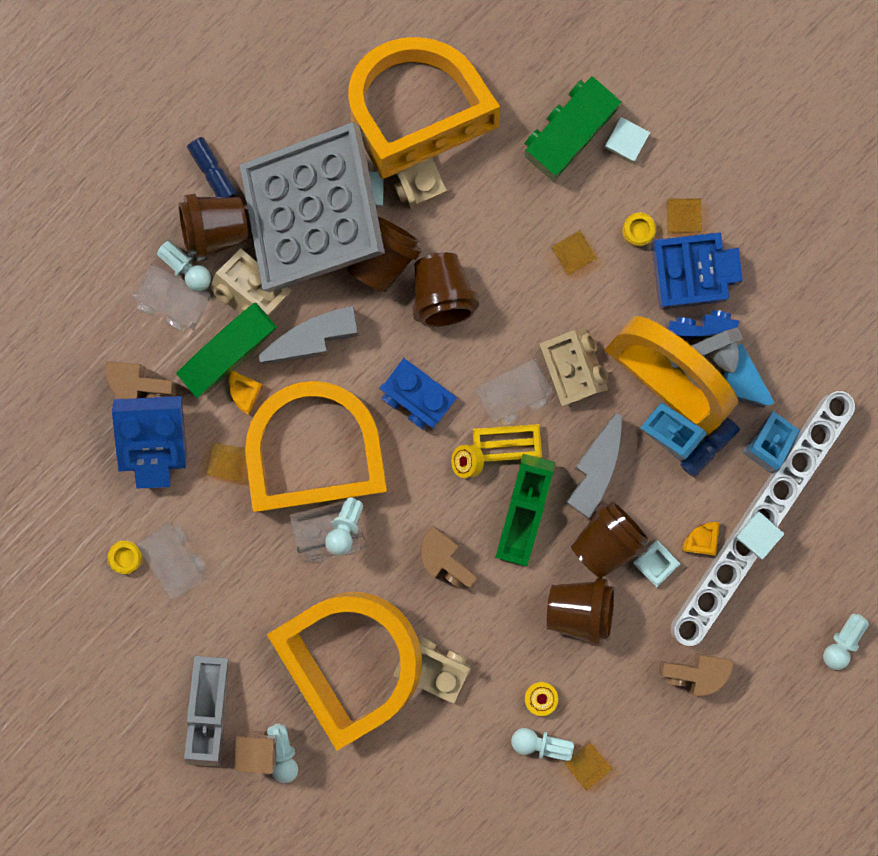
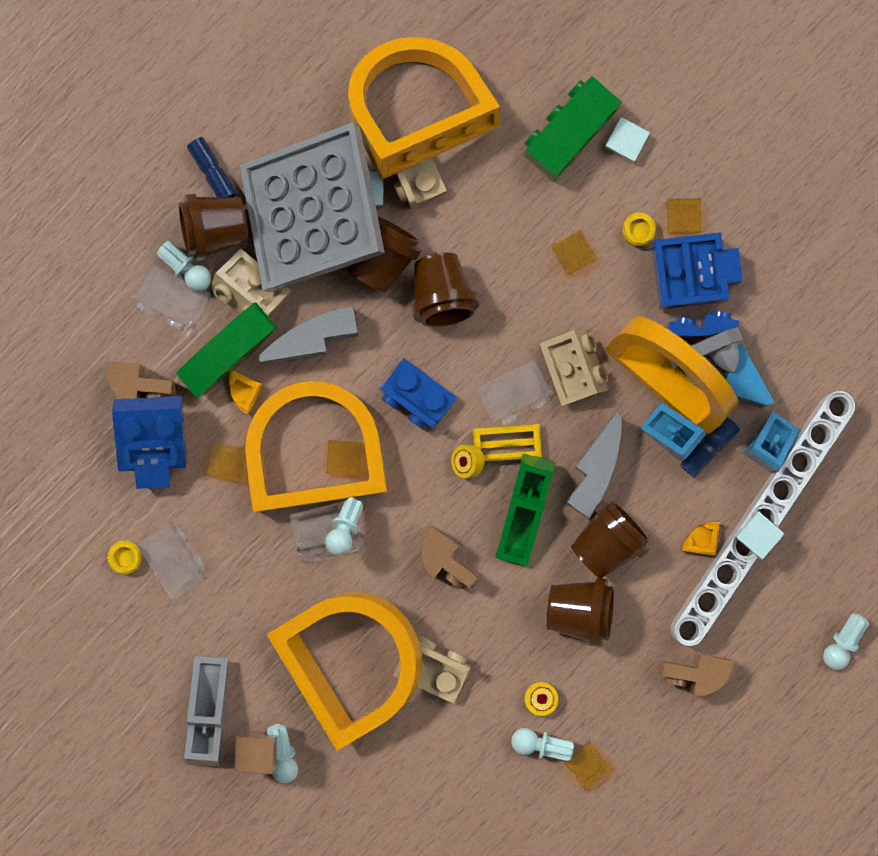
light aqua tile [633,540,680,587] -> none
none -> clear yellow tile [326,440,362,476]

